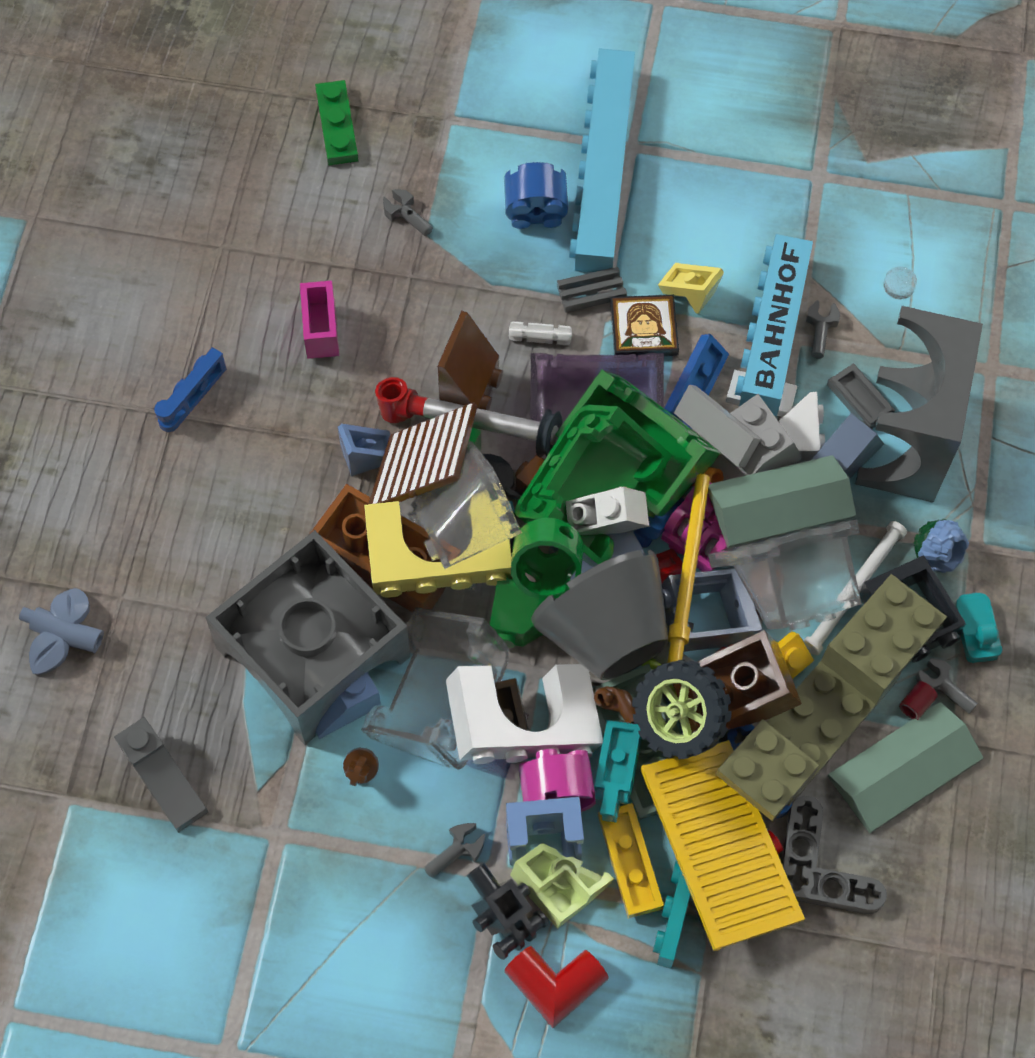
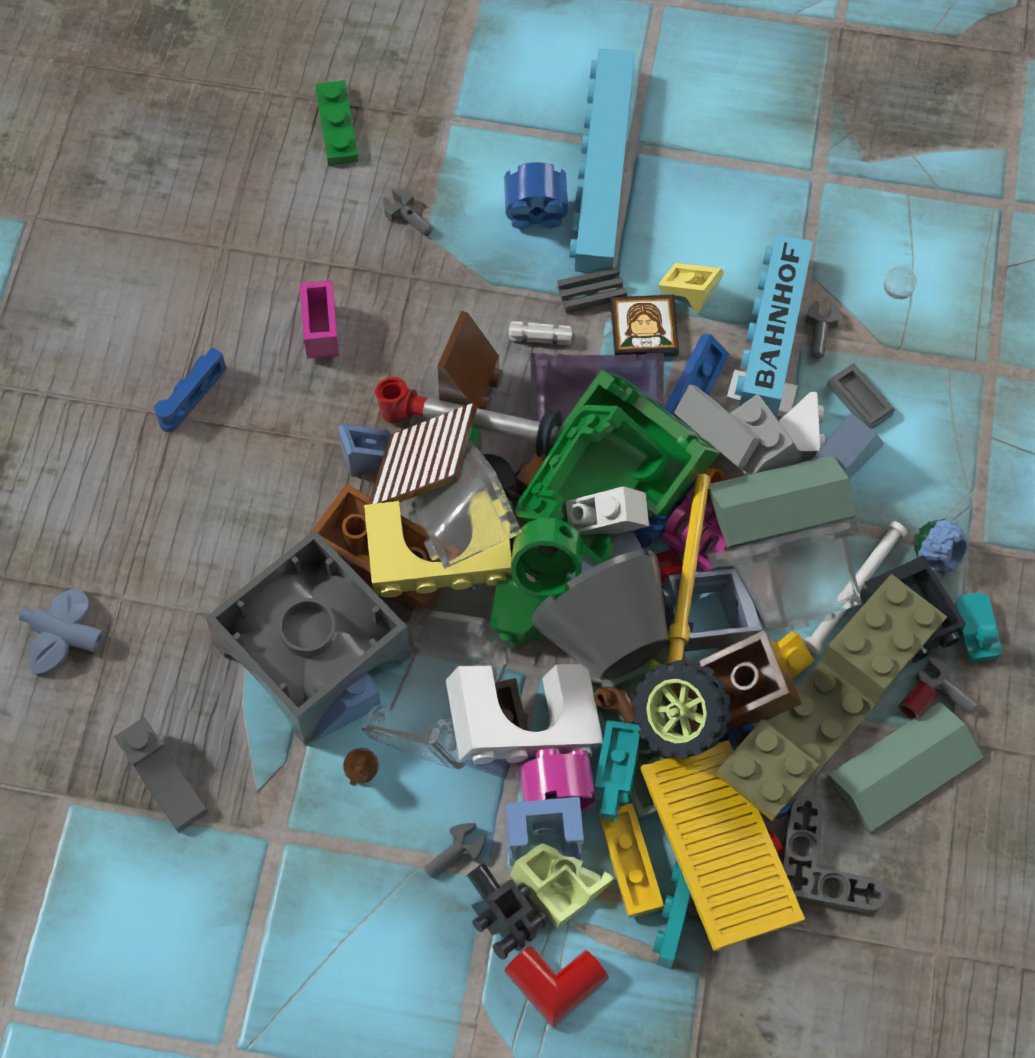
dark grey piece [855,306,983,502] -> none

